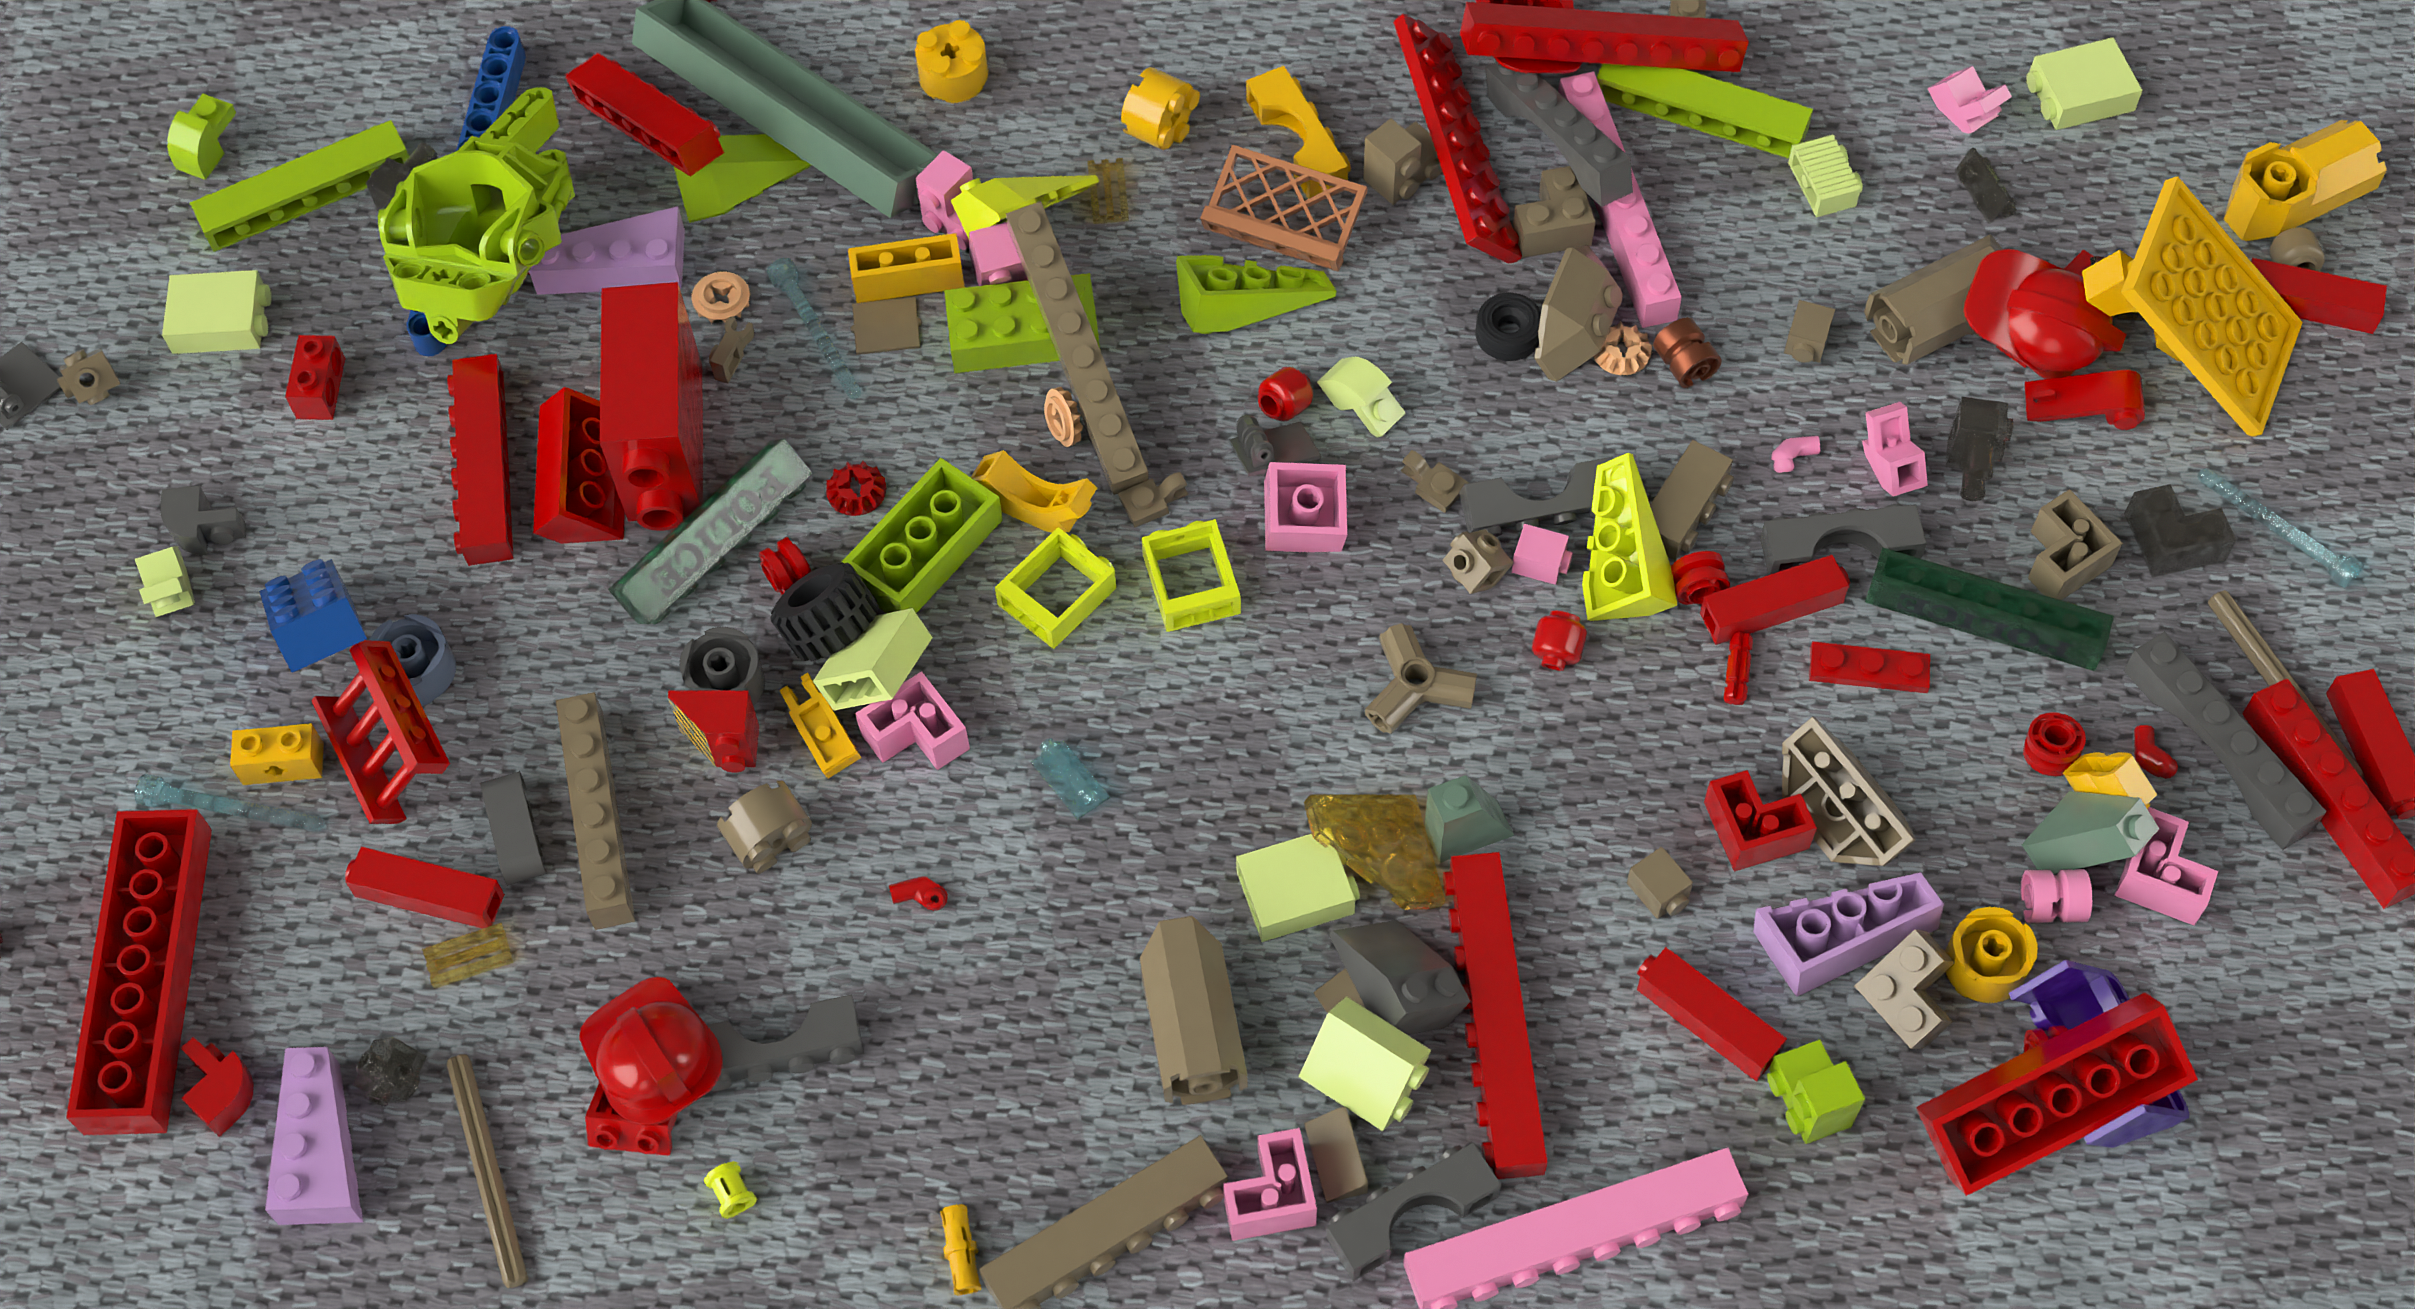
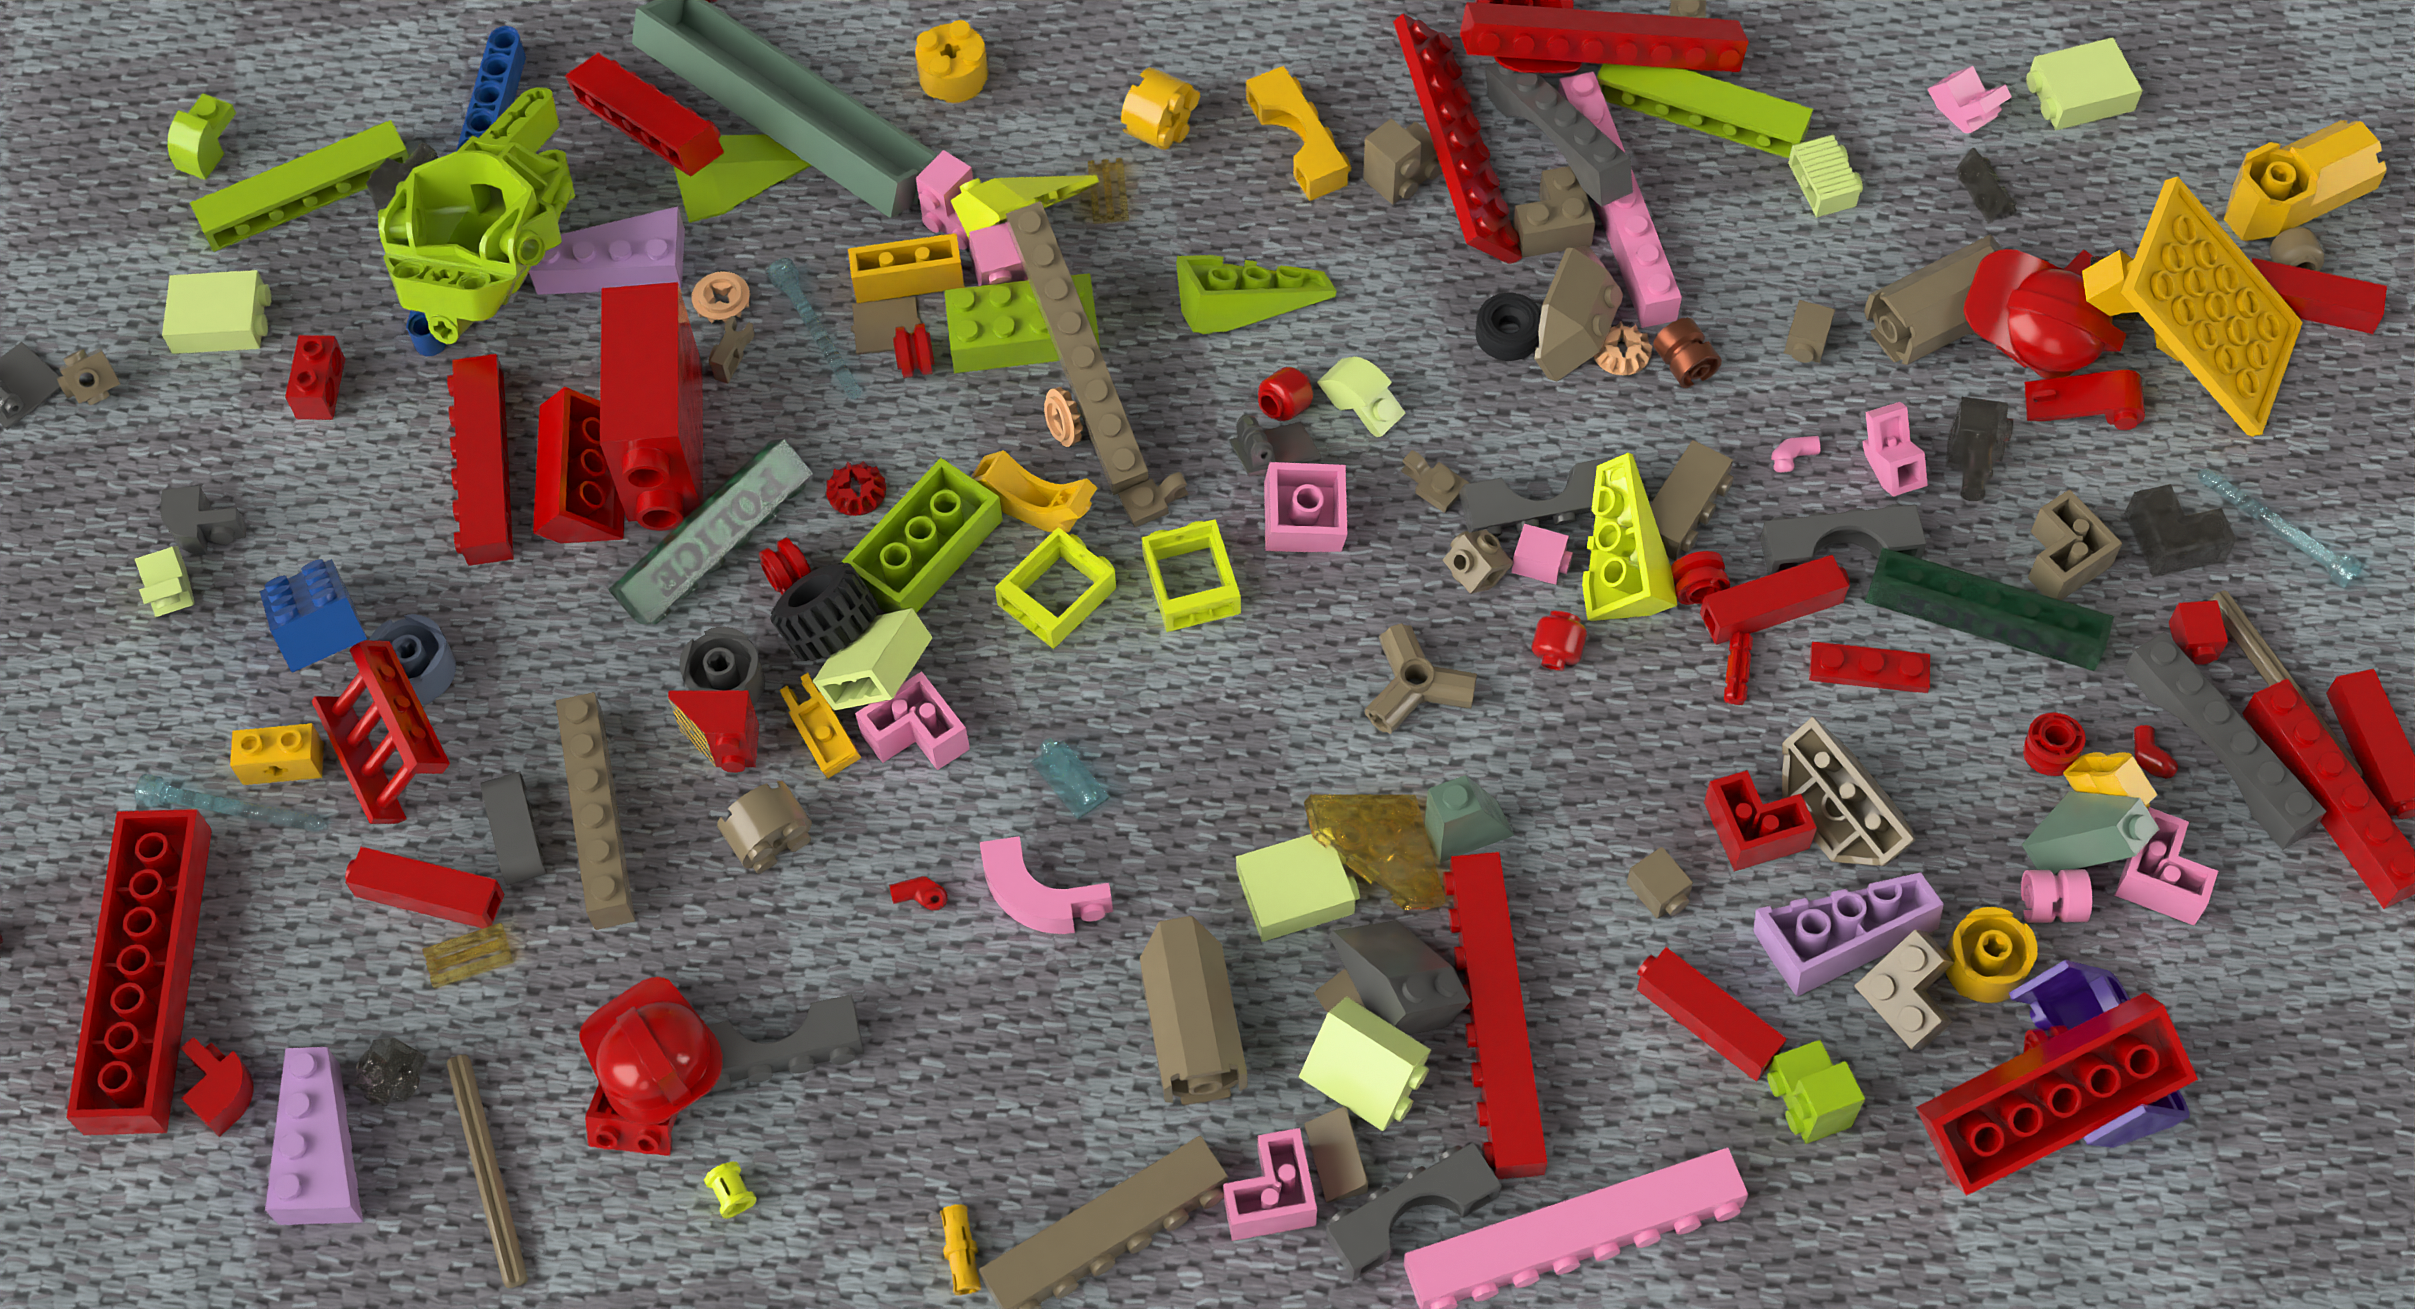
nougat fence [1200,145,1368,272] -> none
none -> red wheel [893,323,935,379]
none -> bright pink arch [980,836,1113,934]
none -> red brick [2169,600,2228,665]

